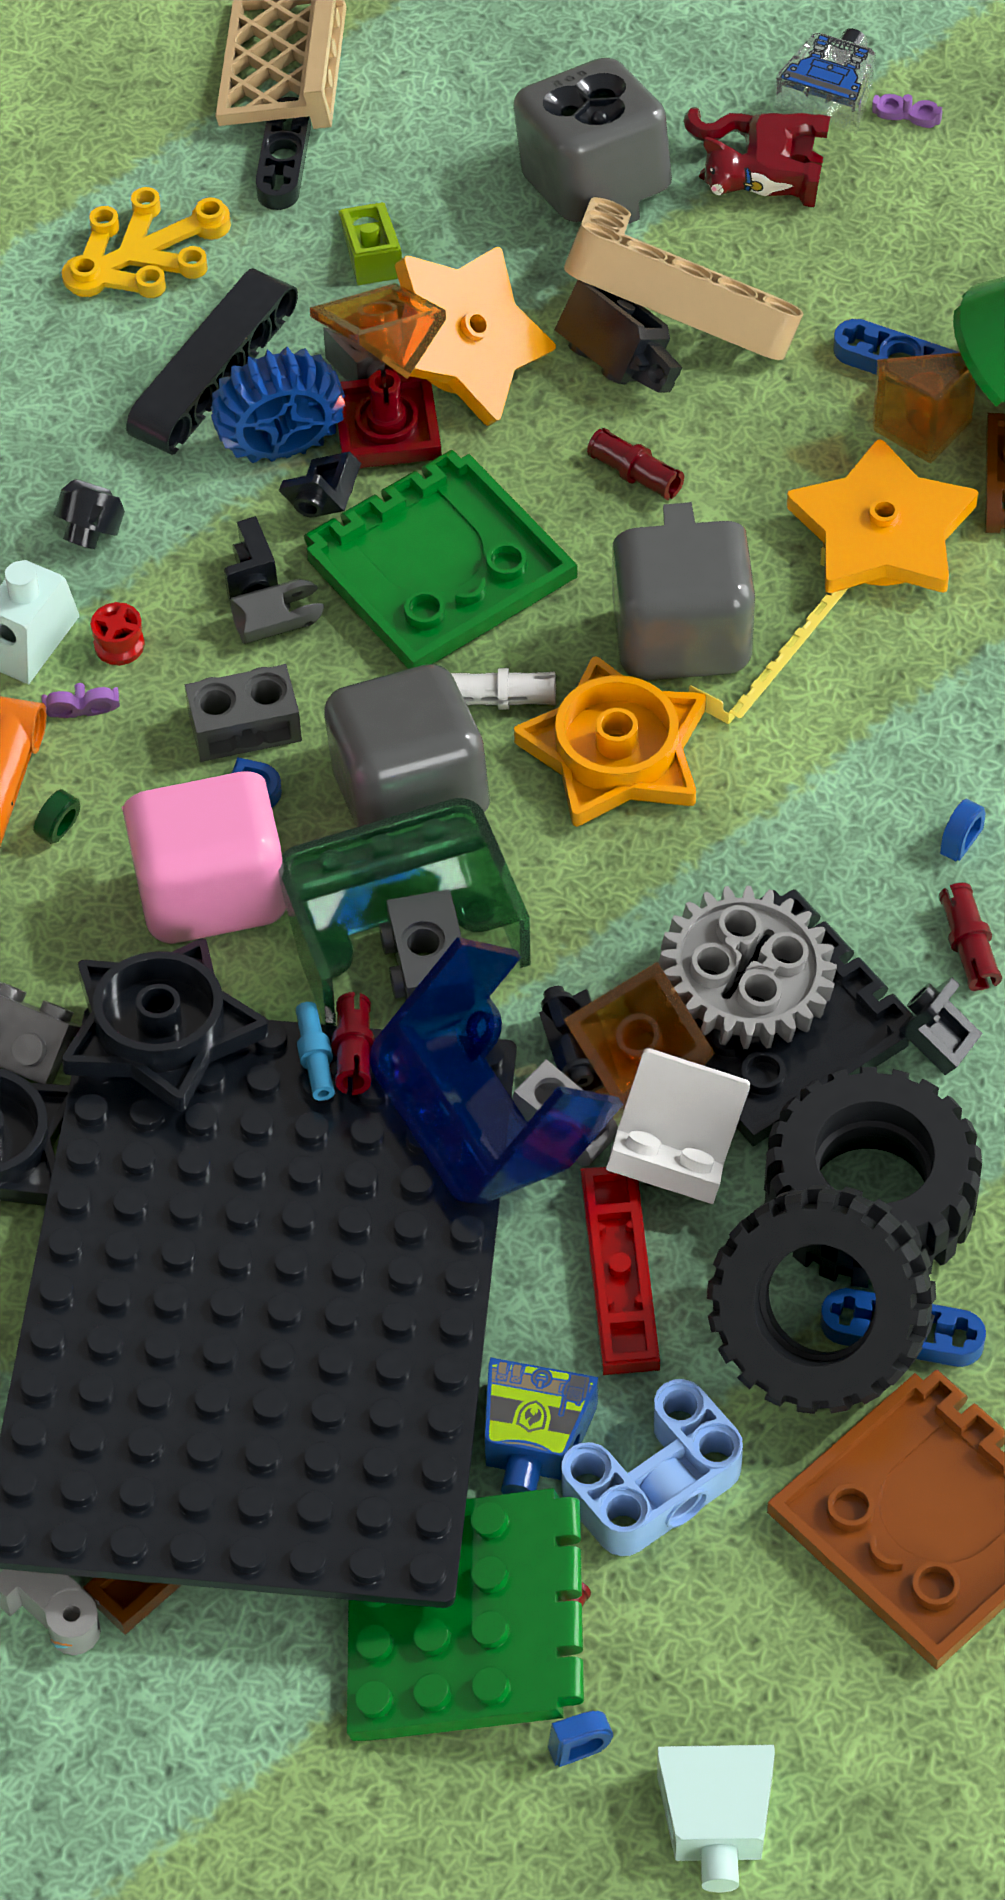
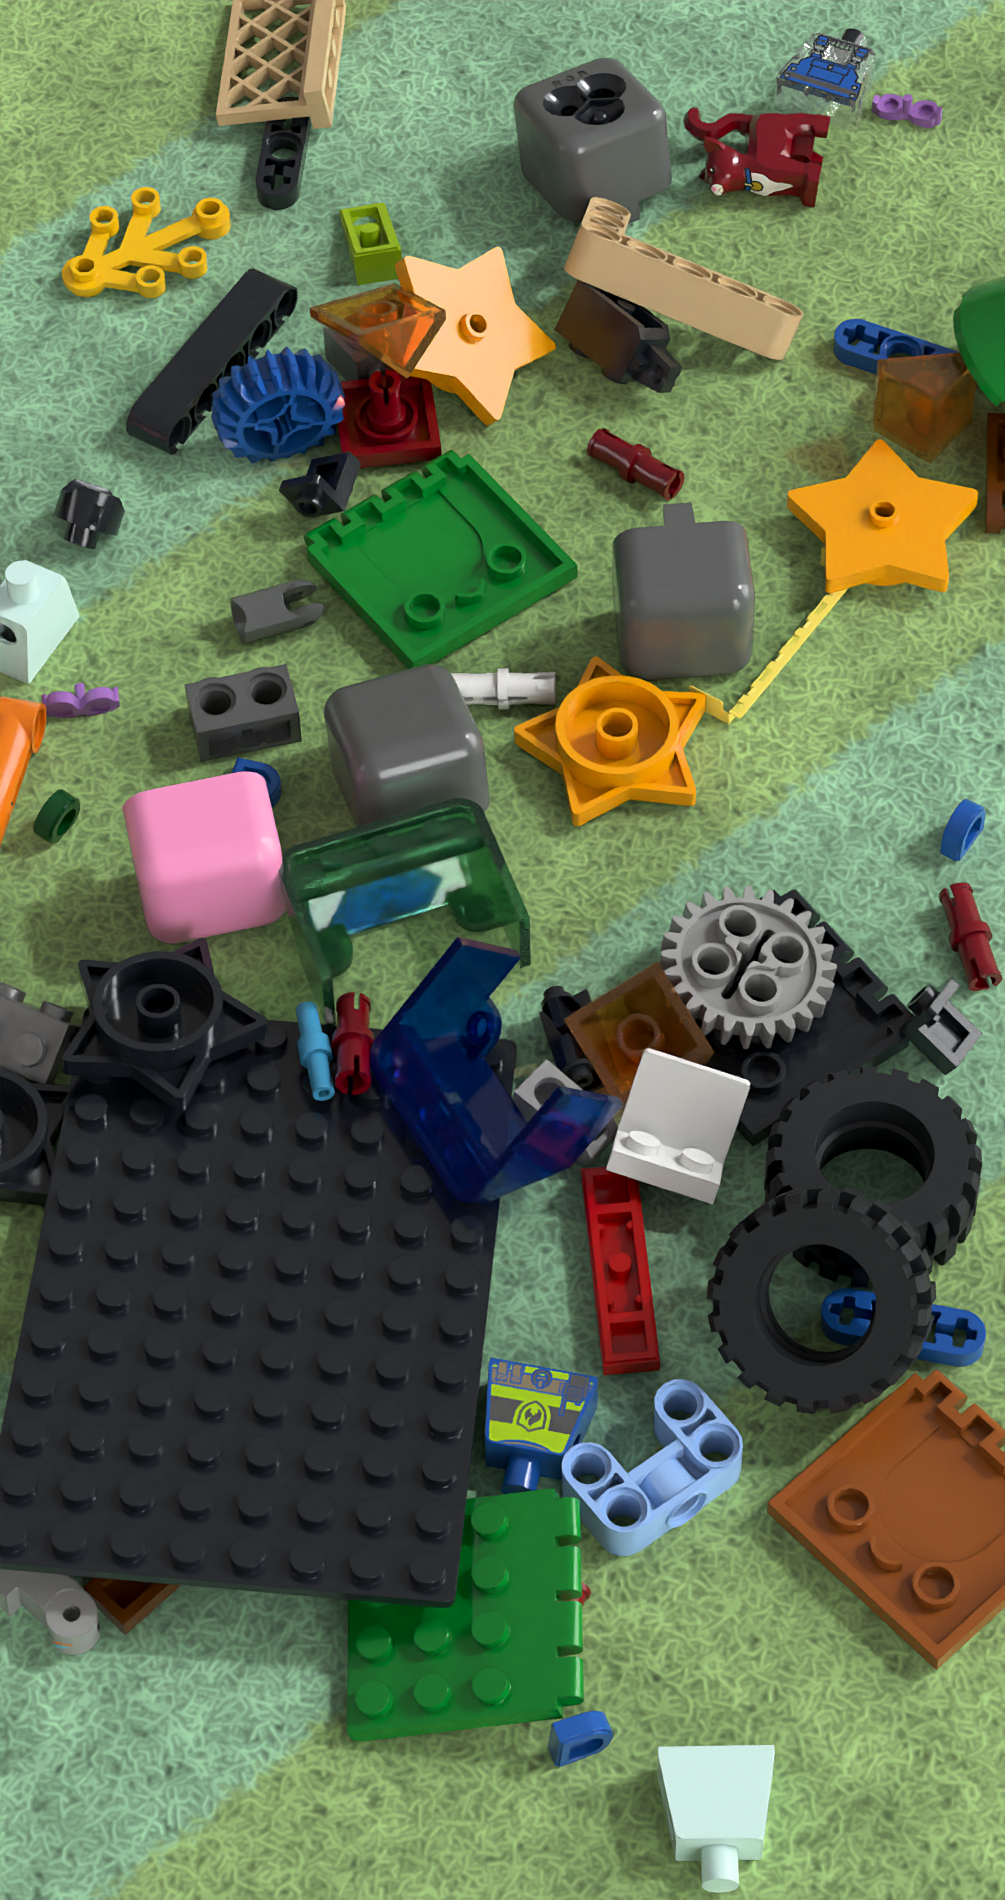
red wheel [90,602,145,666] -> none
black bracket [224,516,278,601] -> none
dark grey brick [379,889,472,1016] -> none

